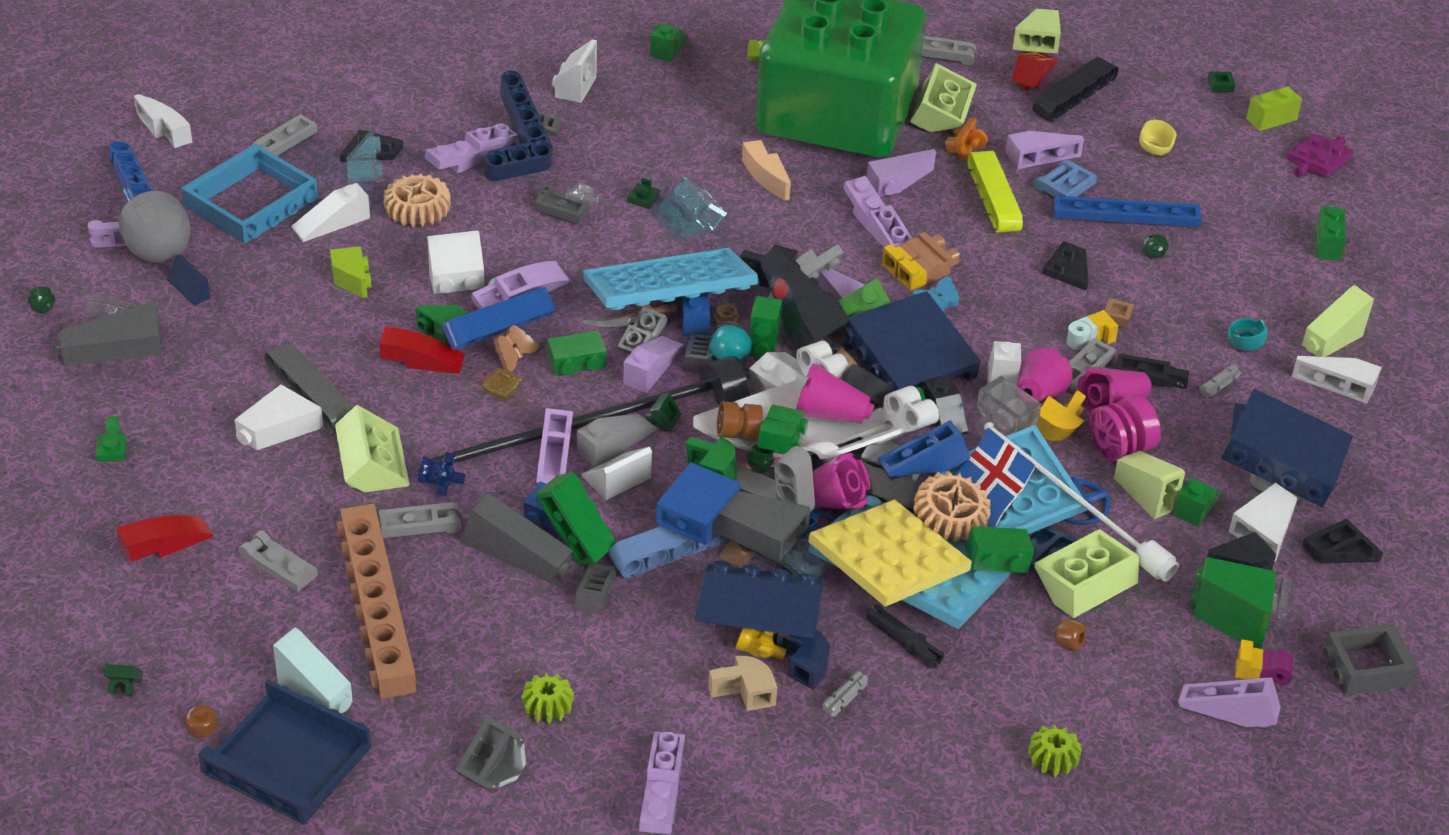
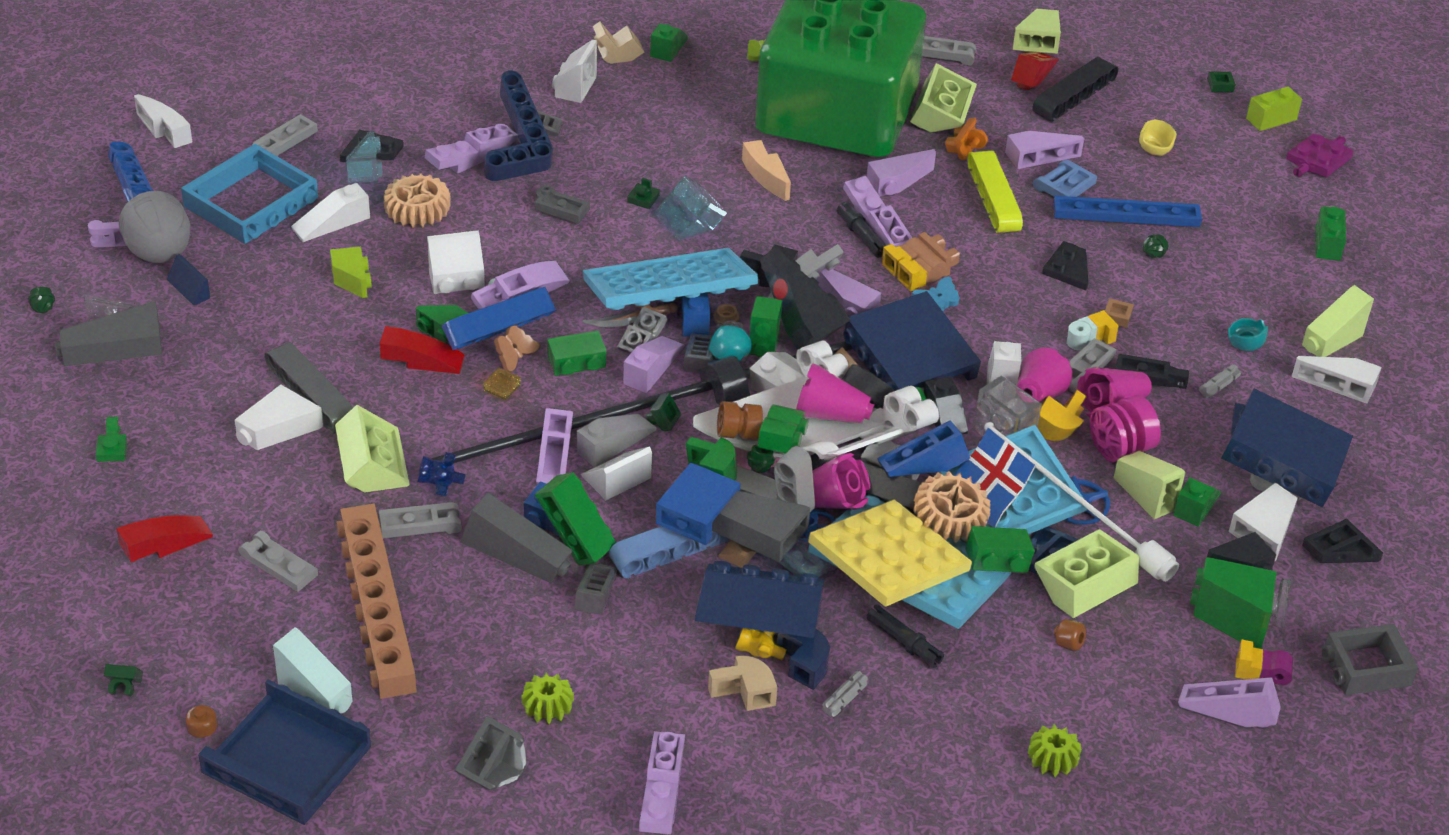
clear animal [564,182,599,203] -> none
bright green hinge [837,279,890,331] -> none
none -> tan brick [593,22,644,64]
none -> black pin [837,202,887,258]

